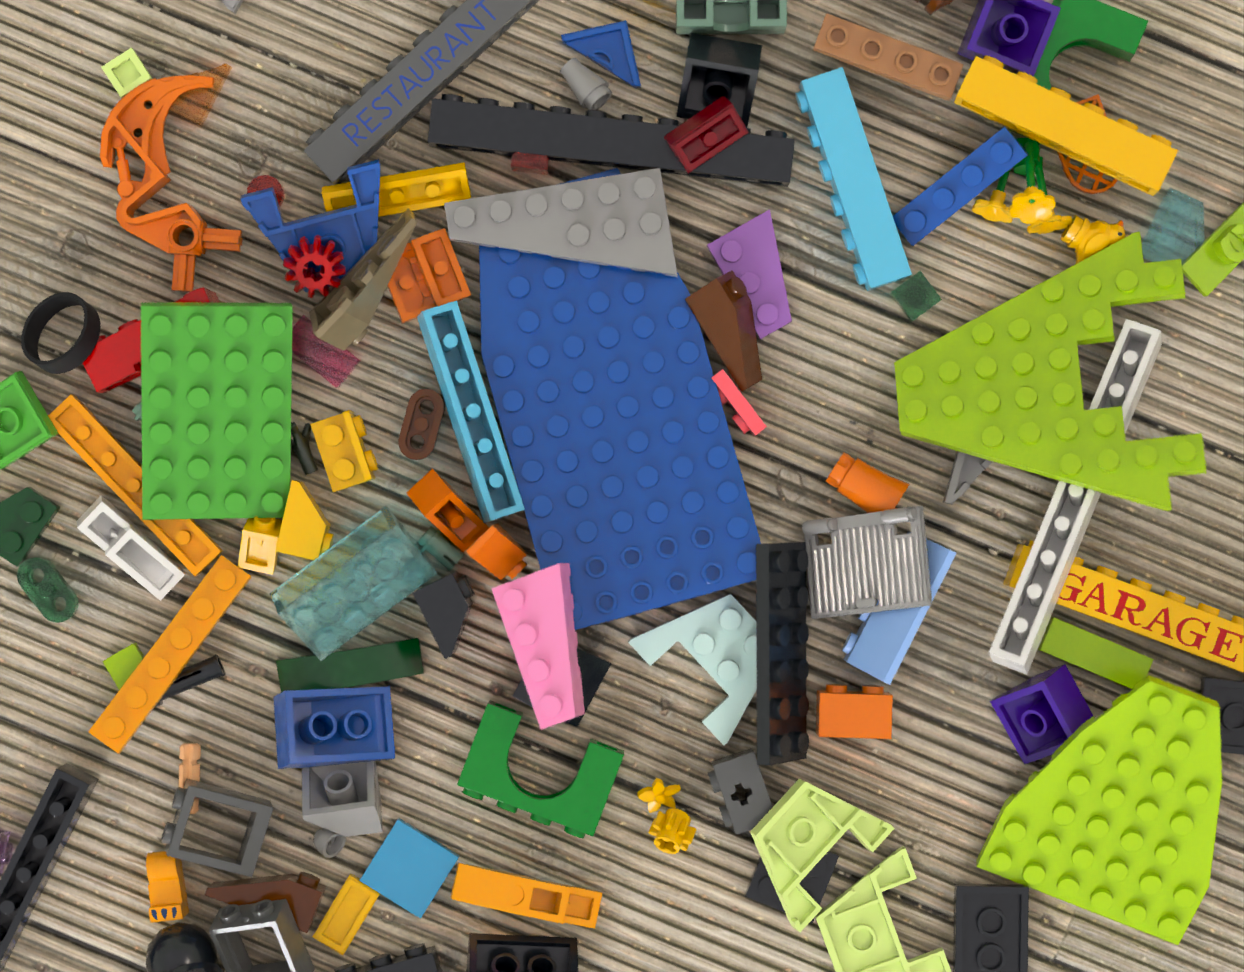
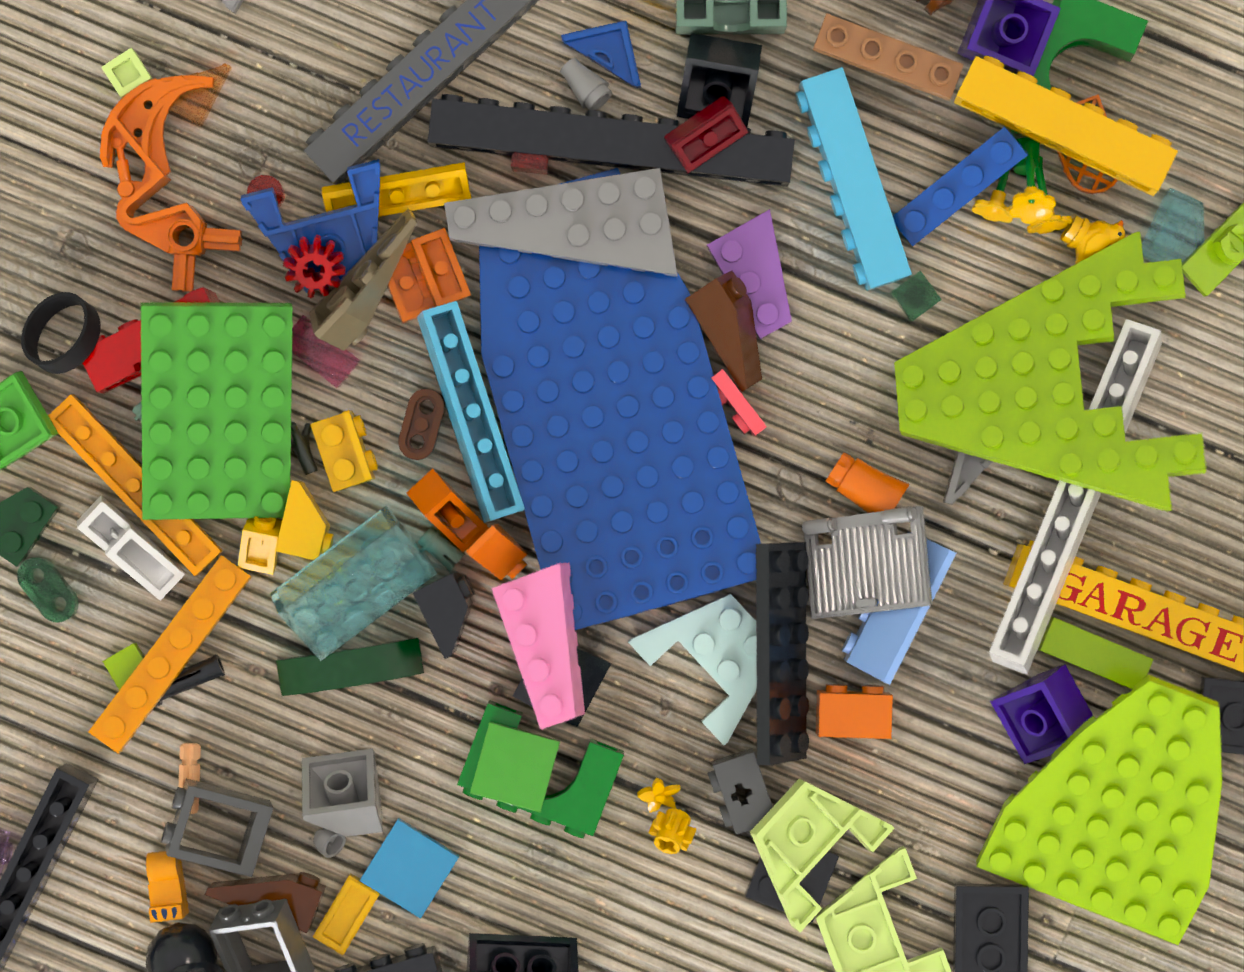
blue slope [273,686,395,769] -> none
light orange slope [451,863,602,929] -> none
none -> bright green tile [470,721,560,813]

